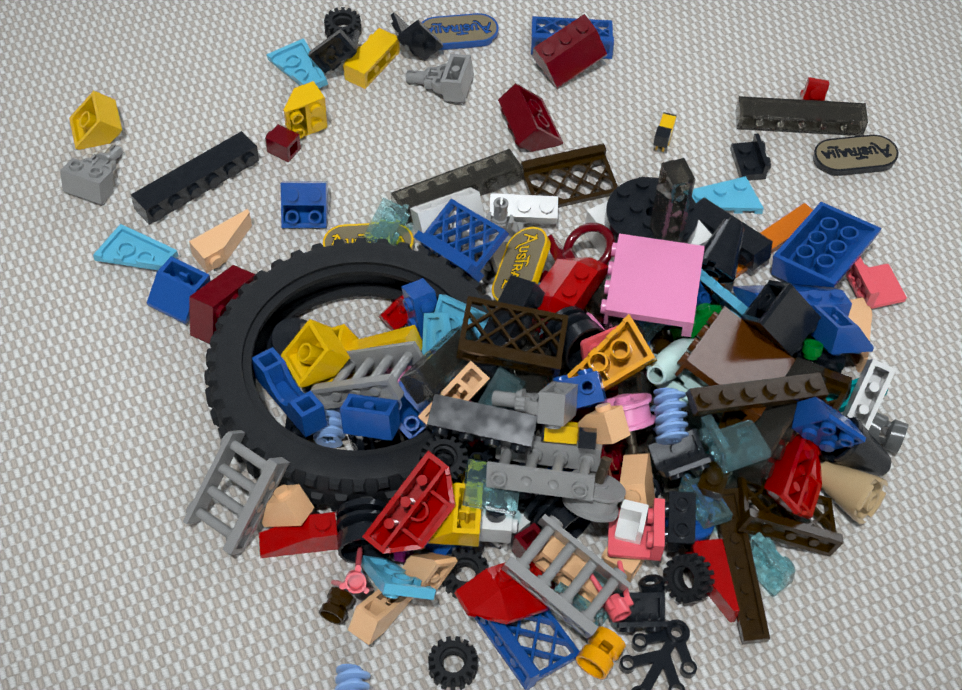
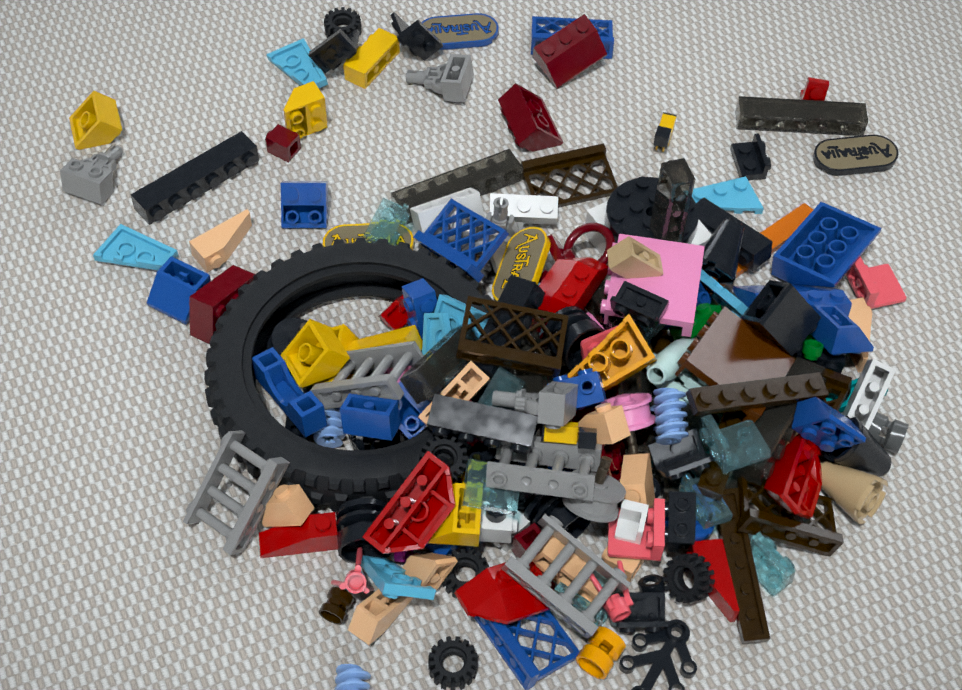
none -> tan slope [607,236,664,279]
none -> black bracket [610,281,669,329]

